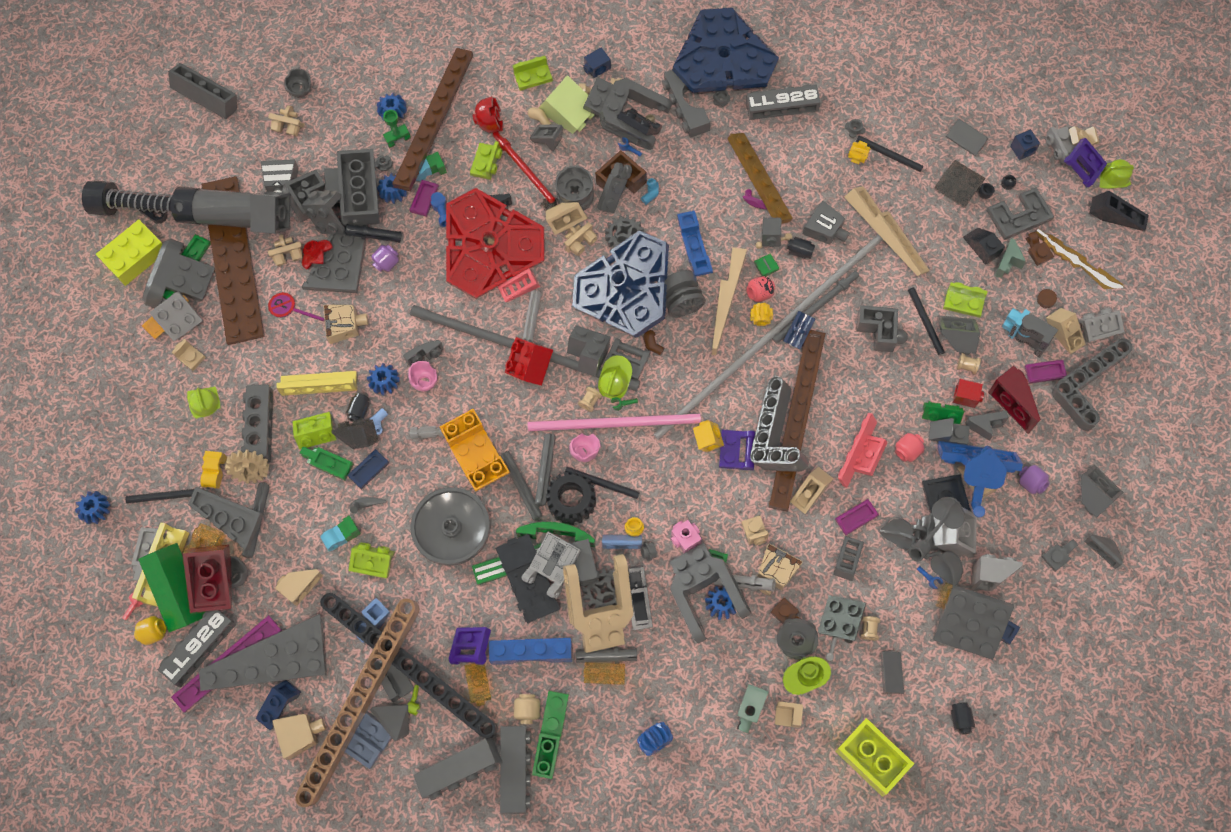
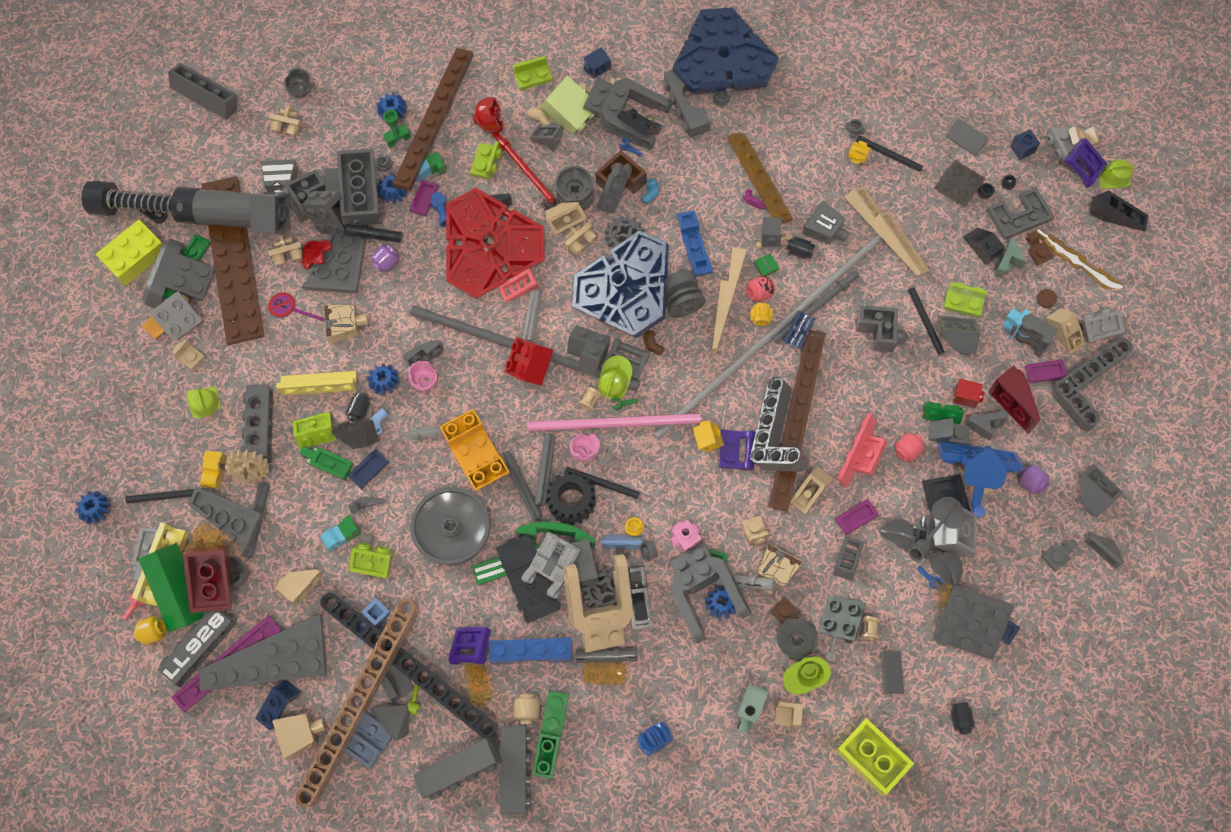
dark grey brick [746,84,821,120] -> none
tan bush [957,353,981,375] -> none
light grey slope [971,554,1023,591] -> none

